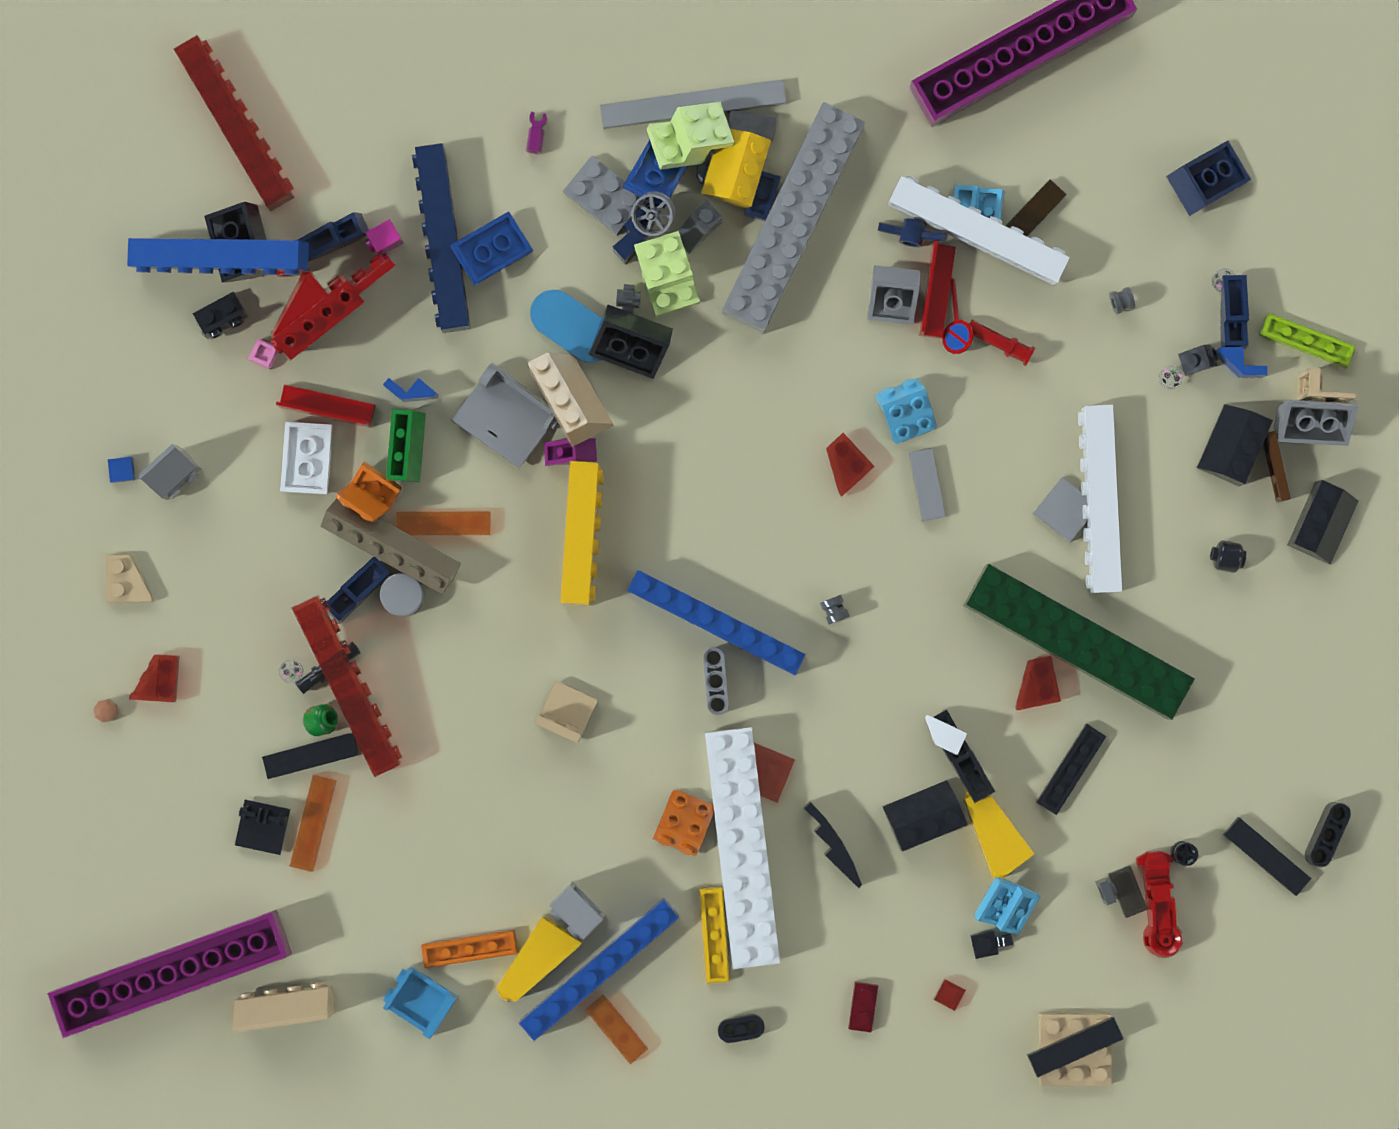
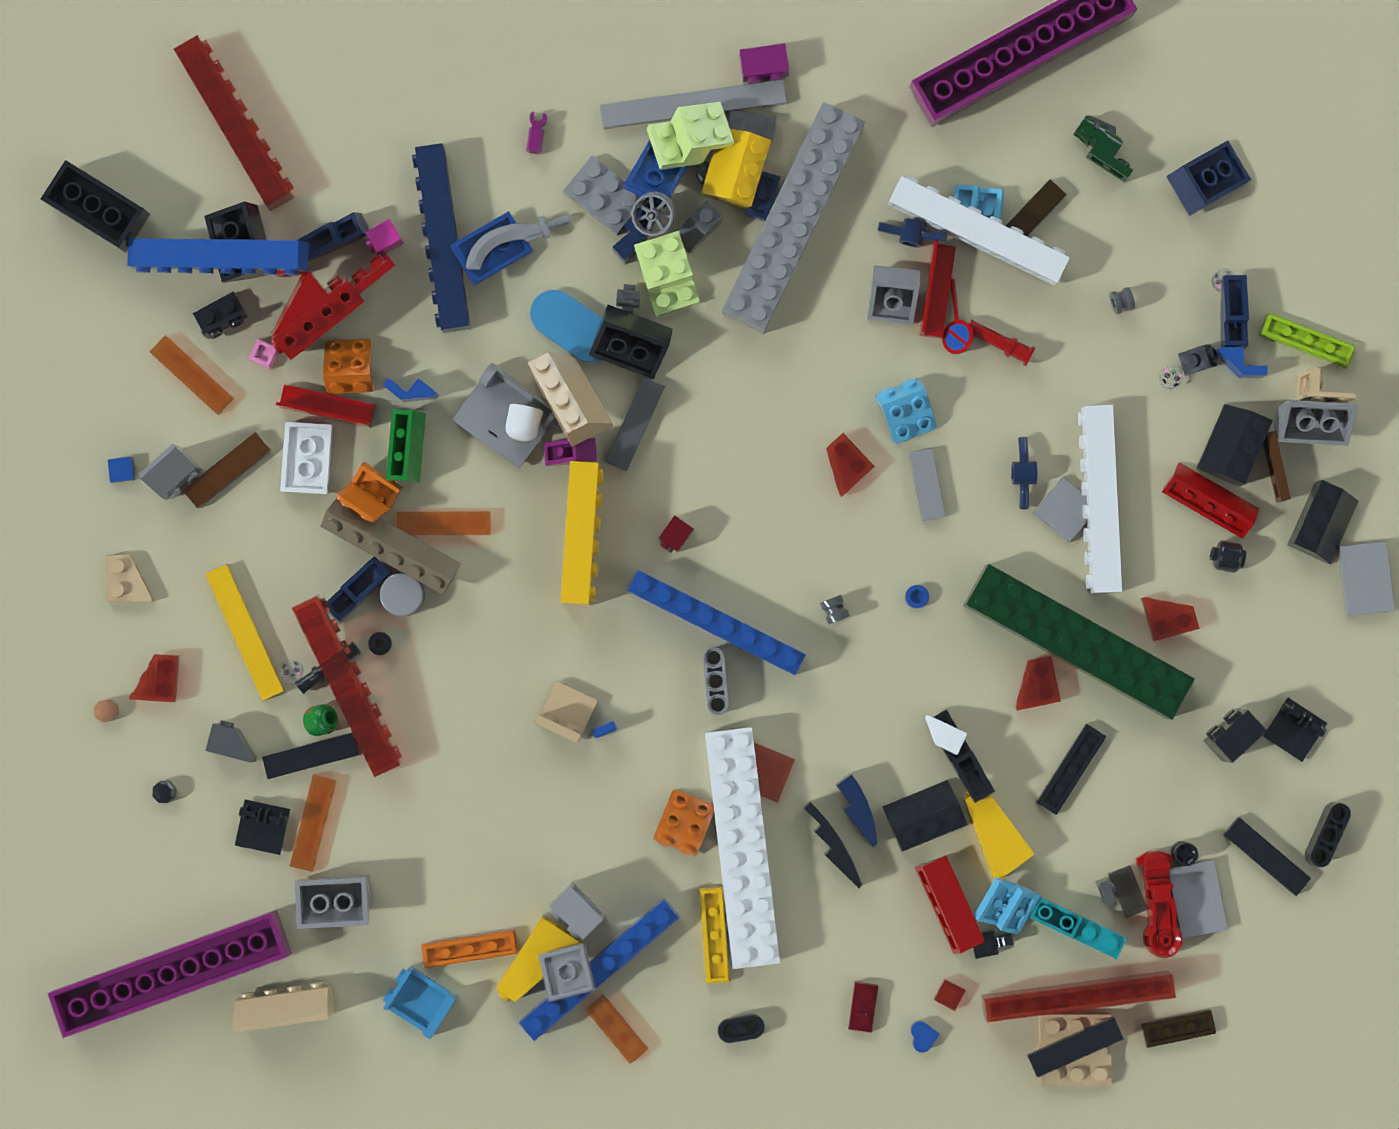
none -> black brick [40,160,150,253]
none -> clear orange tile [150,335,234,415]
none -> black tile [152,781,176,803]
none -> reddish brown tile [183,432,271,509]
none -> yellow tile [205,564,285,701]
none -> dark grey slope [205,720,256,763]
none -> light grey slope [295,875,371,929]
none -> orange bracket [323,339,374,394]
none -> black plate [368,632,392,655]
none -> light grey sword [466,215,570,270]
none -> white helmet [505,404,544,442]
none -> light grey tile [538,943,596,1002]
none -> blue tile [591,721,617,738]
none -> dark grey tile [606,377,665,471]
none -> dark red brick [659,515,694,553]
none -> magenta brick [739,43,789,84]
none -> dark blue slope [835,773,877,847]
none -> blue tile [905,585,929,609]
none -> blue tile [910,1021,940,1053]
none -> red panel [915,856,984,954]
none -> clear red brick [981,971,1176,1022]
none -> dark blue piece [1011,437,1038,510]
none -> teal slope [1030,897,1127,959]
none -> dark green plate [1073,115,1133,182]
none -> clear red wing [1141,597,1200,641]
none -> dark brown tile [1141,1009,1216,1048]
none -> red panel [1162,462,1259,539]
none -> light grey tile [1169,860,1228,939]
none -> black brick [1203,709,1267,763]
none -> black hinge [1263,697,1327,762]
none -> light grey tile [1338,542,1395,616]

